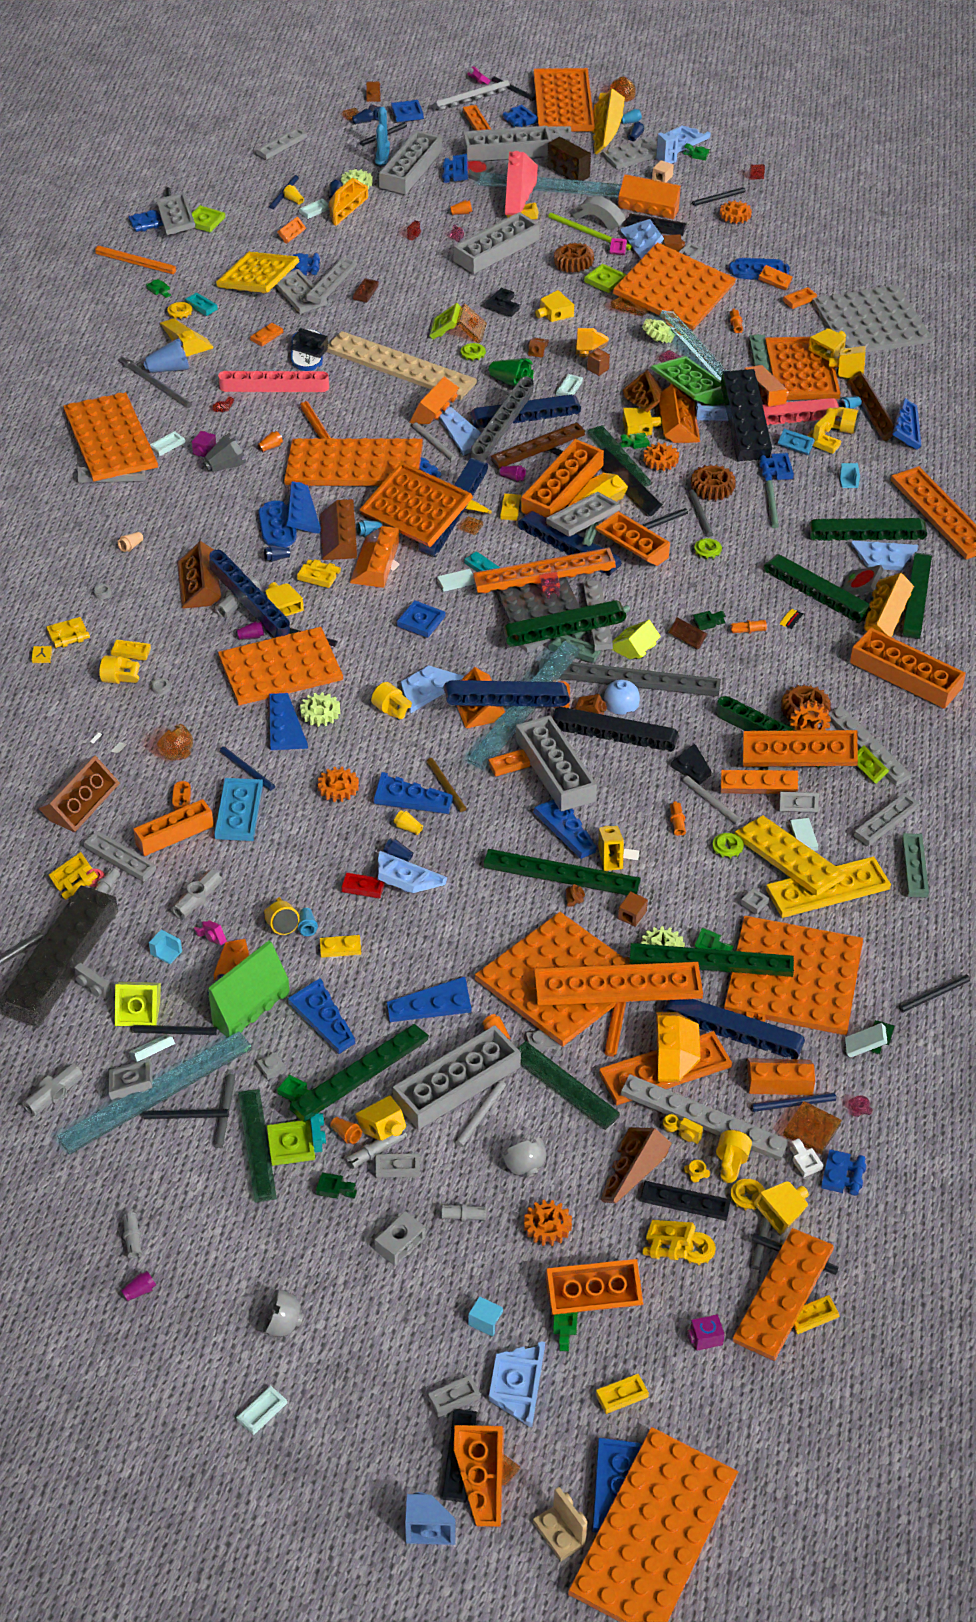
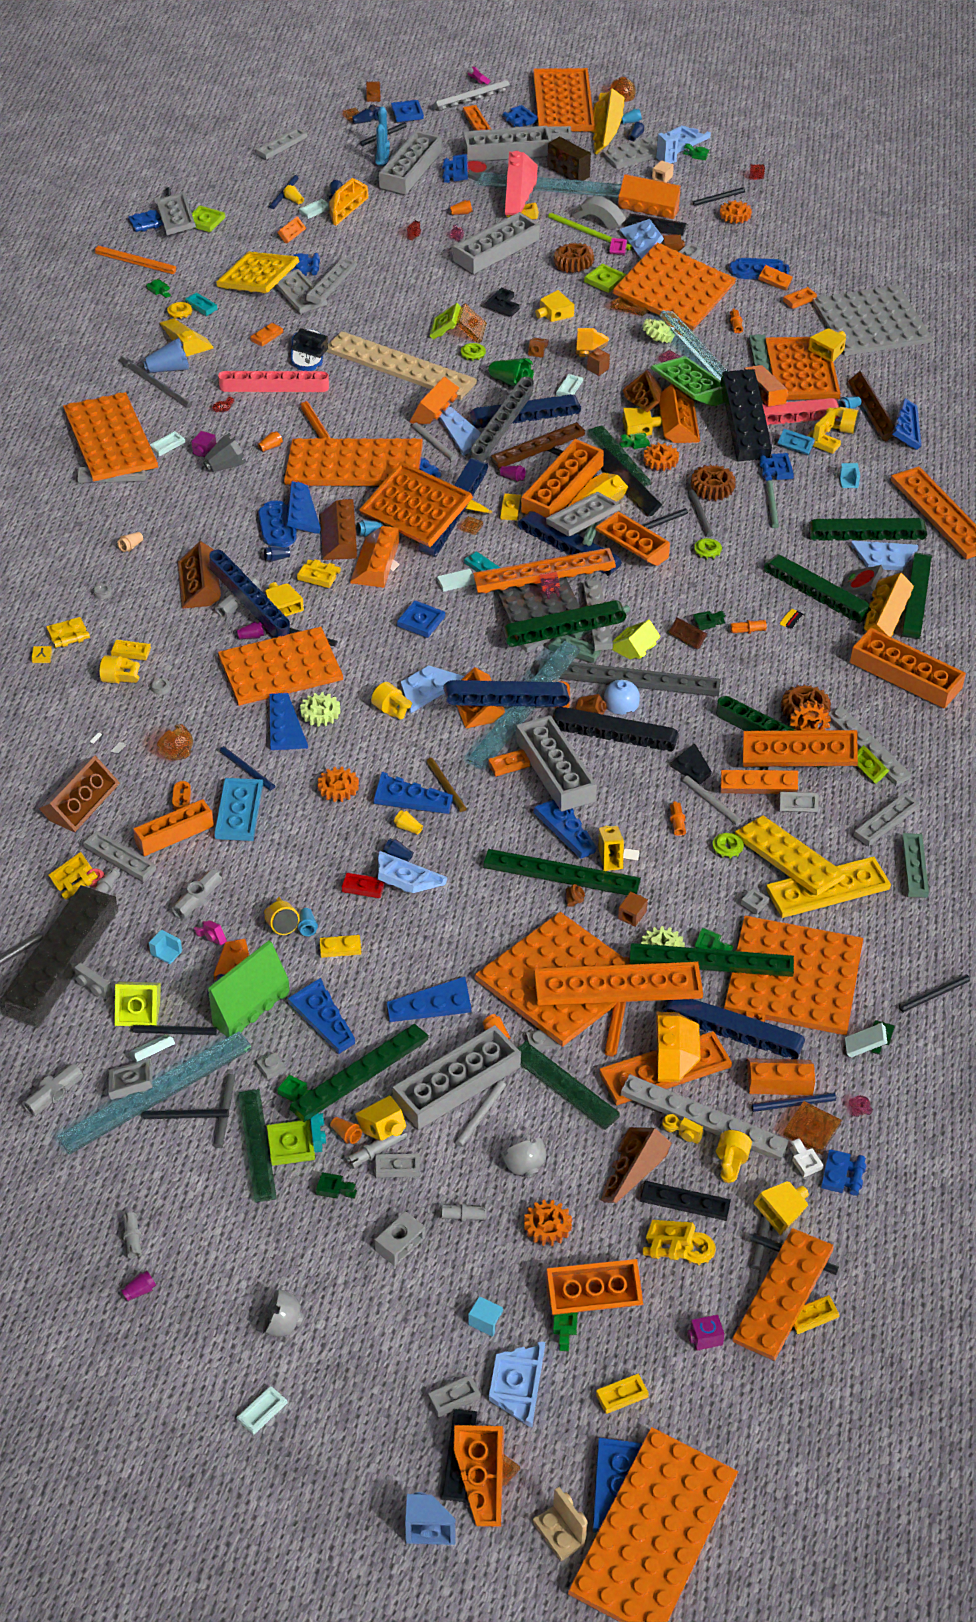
yellowish green gear [341,169,373,189] -> none
copper plate [353,278,379,302] -> none
black bar [492,76,536,101] -> none
yellow plate [684,1160,710,1183] -> none
light blue hinge [696,401,728,421] -> none
yellow gear [731,1179,765,1211] -> none
light aqua tile [790,818,818,851] -> none
yellow torso [829,346,866,379] -> none

